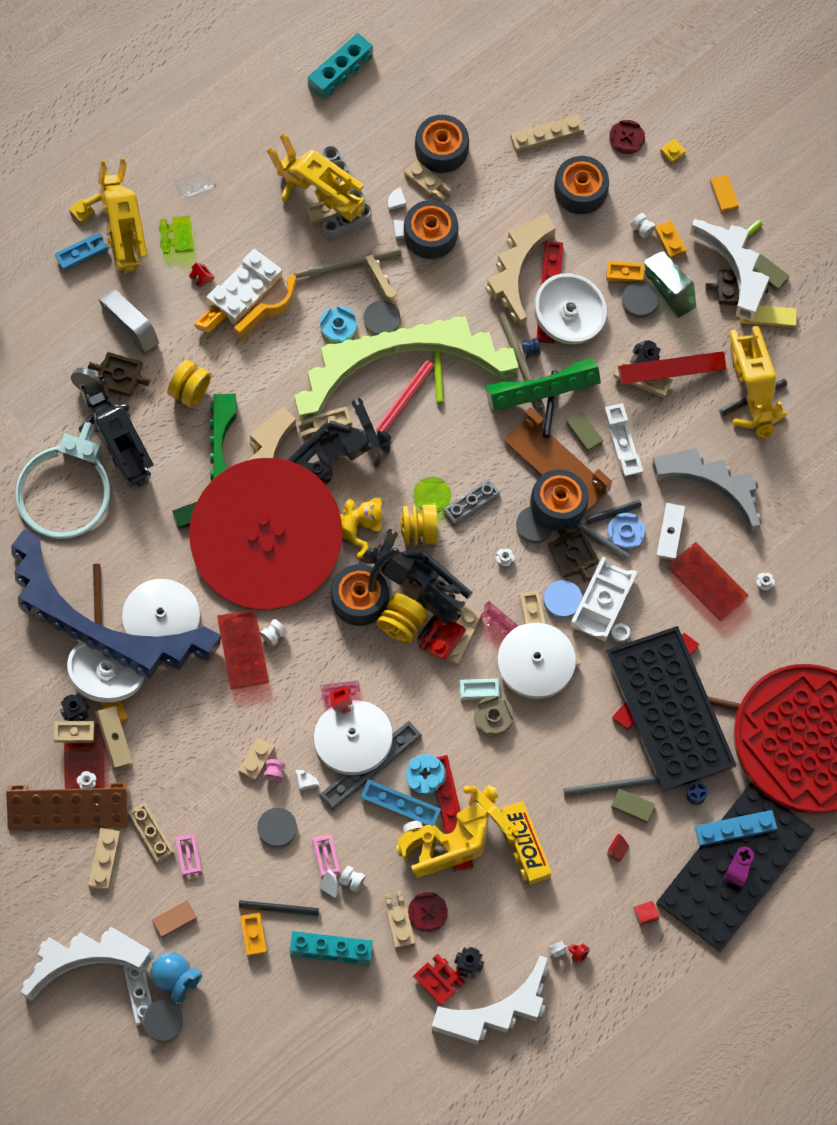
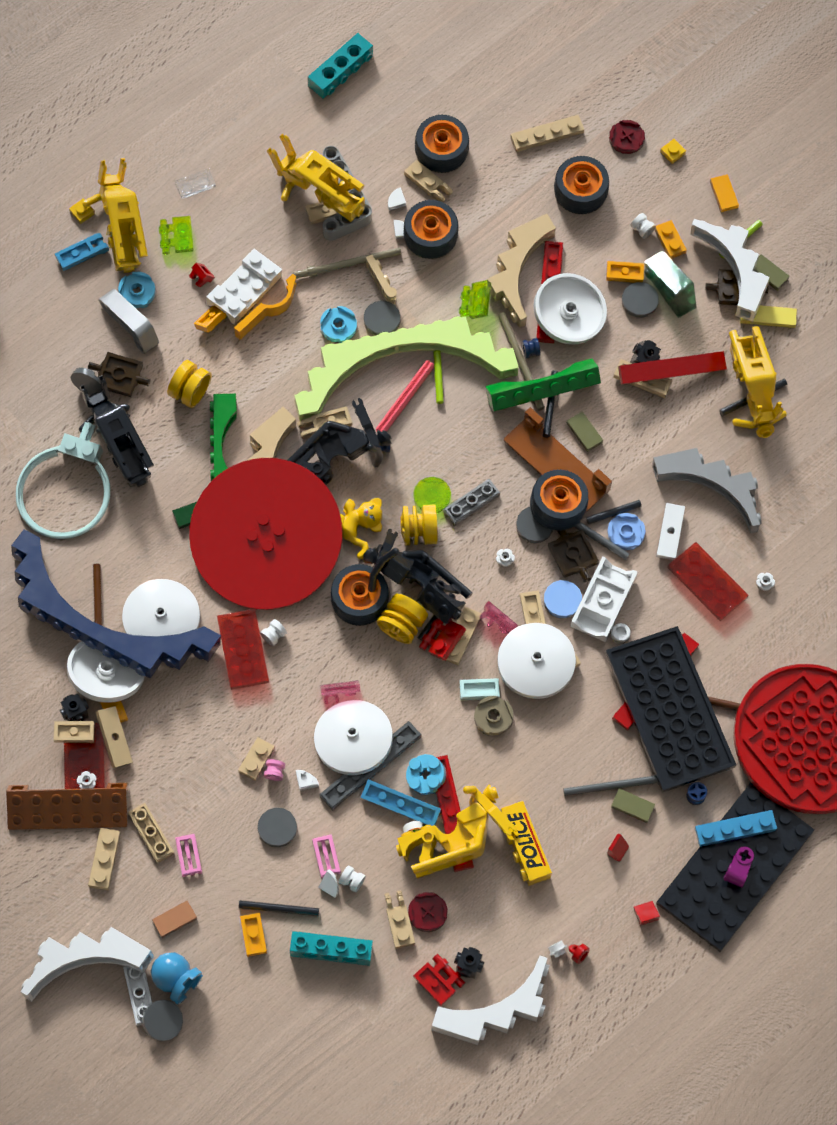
red tile [330,685,352,713] -> none
white slope [604,403,643,477] -> none
none -> medium azure plate [118,272,156,308]
none -> clear neon green plate [459,280,491,319]

